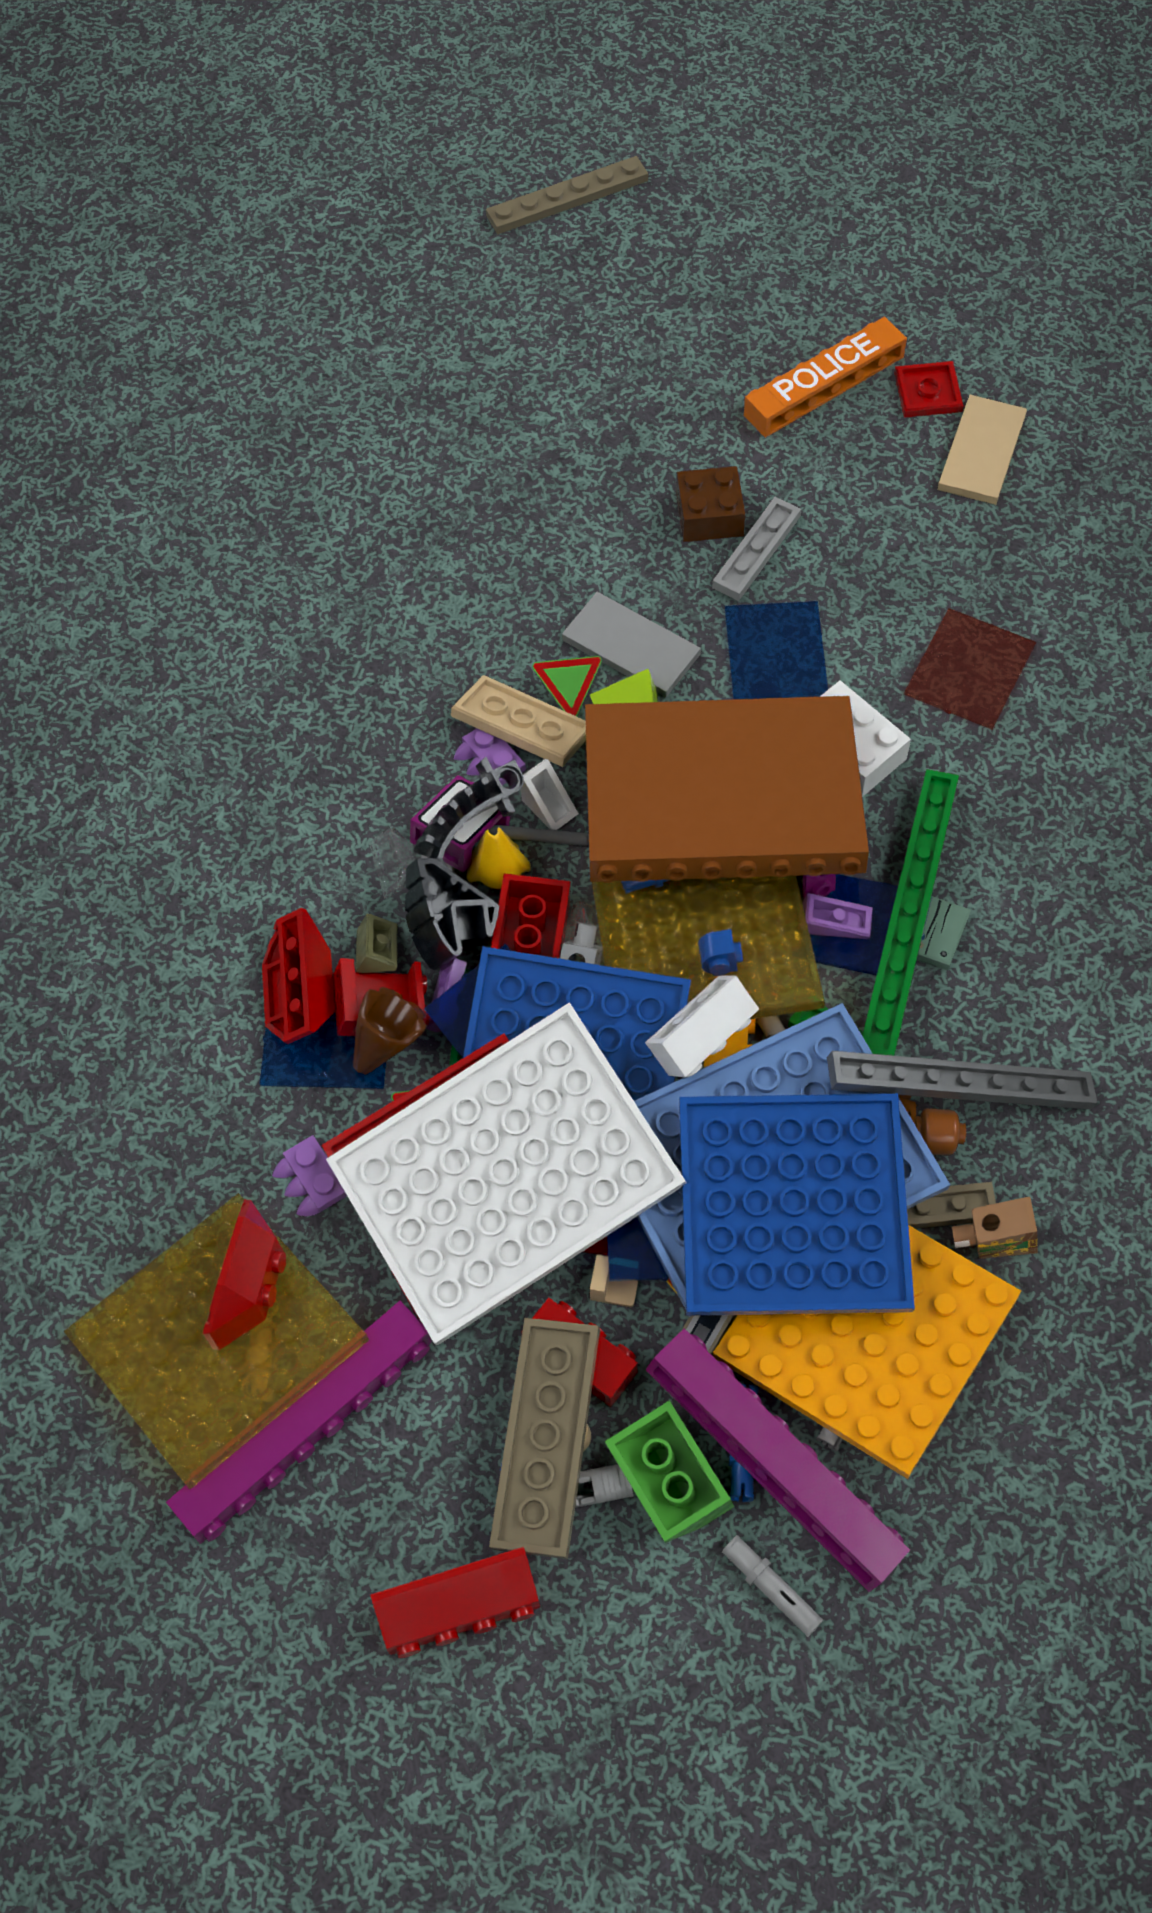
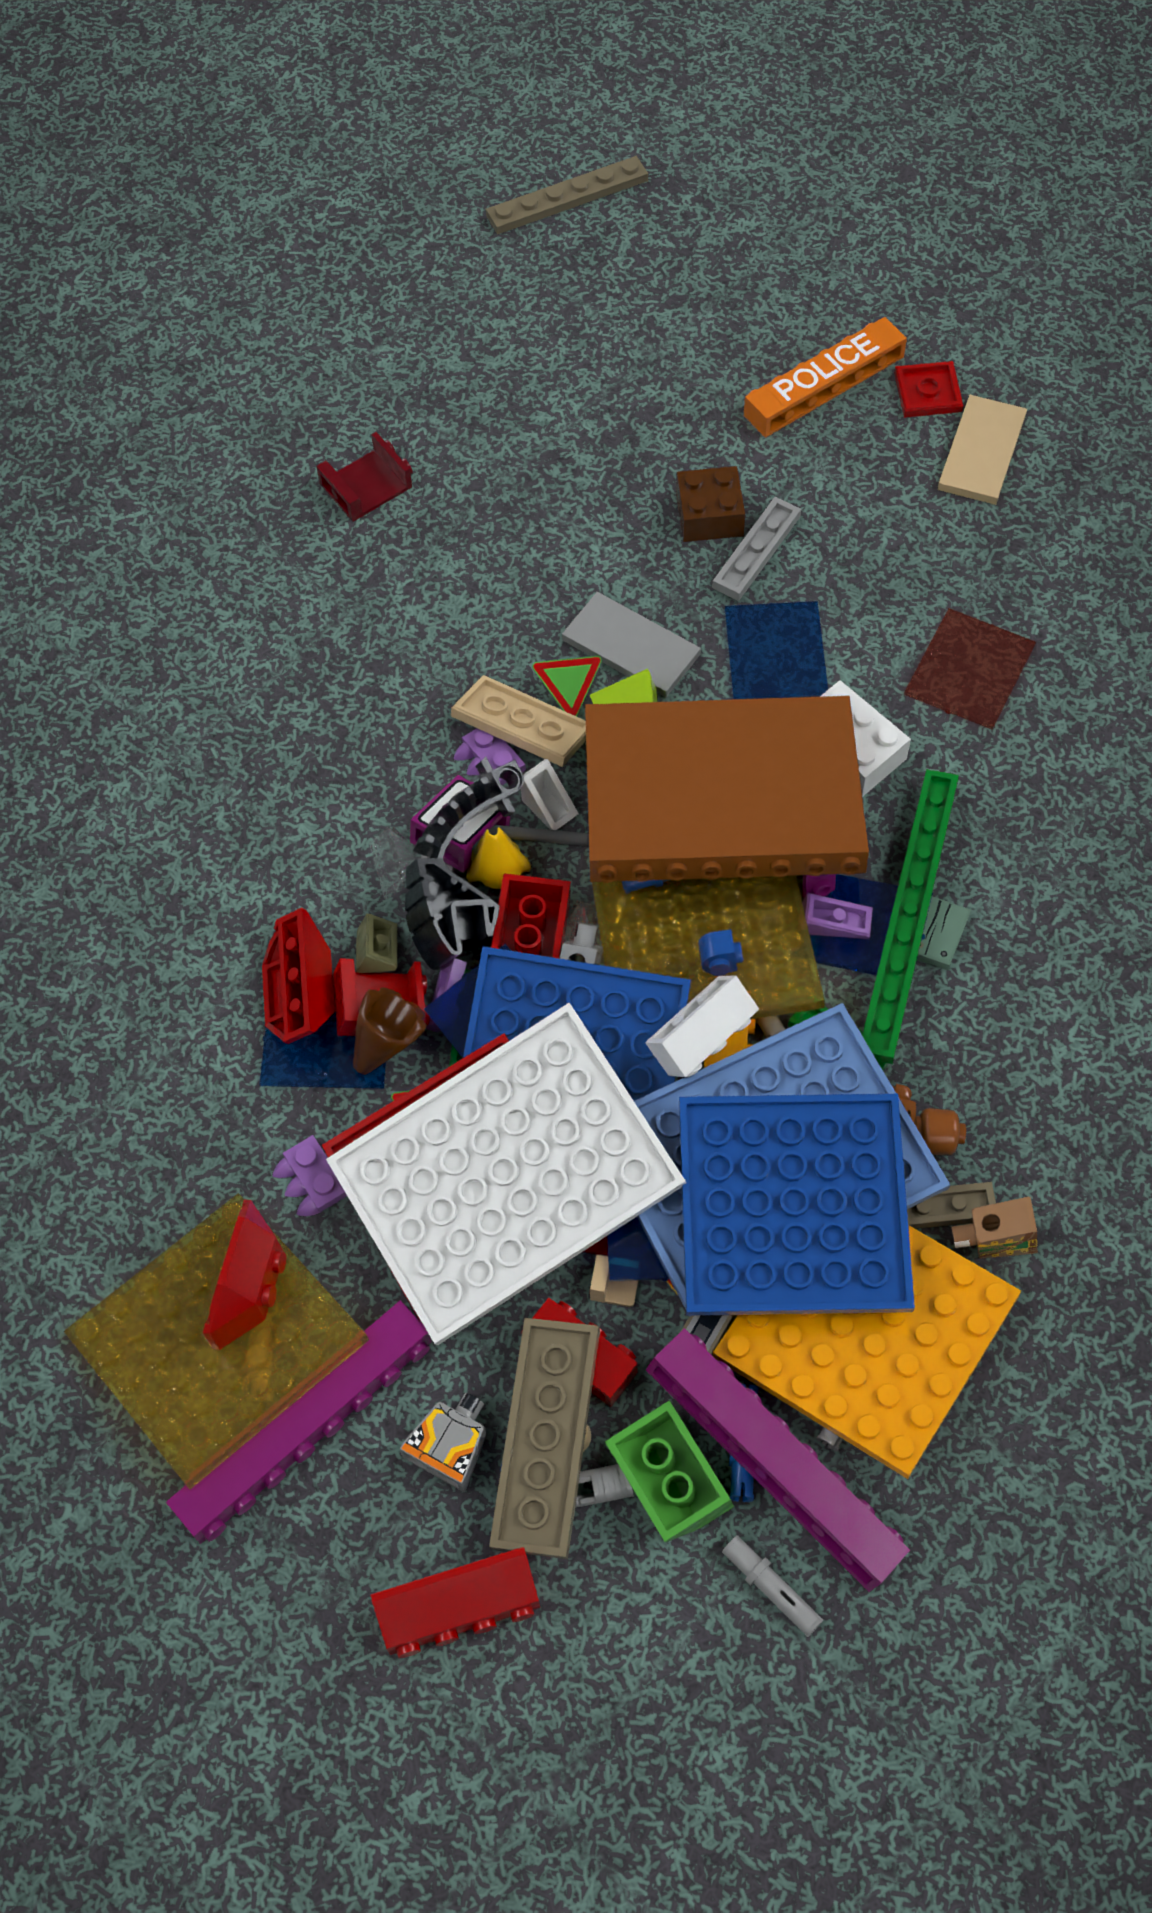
dark grey plate [826,1051,1098,1110] -> none
none -> dark red panel [316,432,413,522]
none -> torso [400,1393,486,1492]

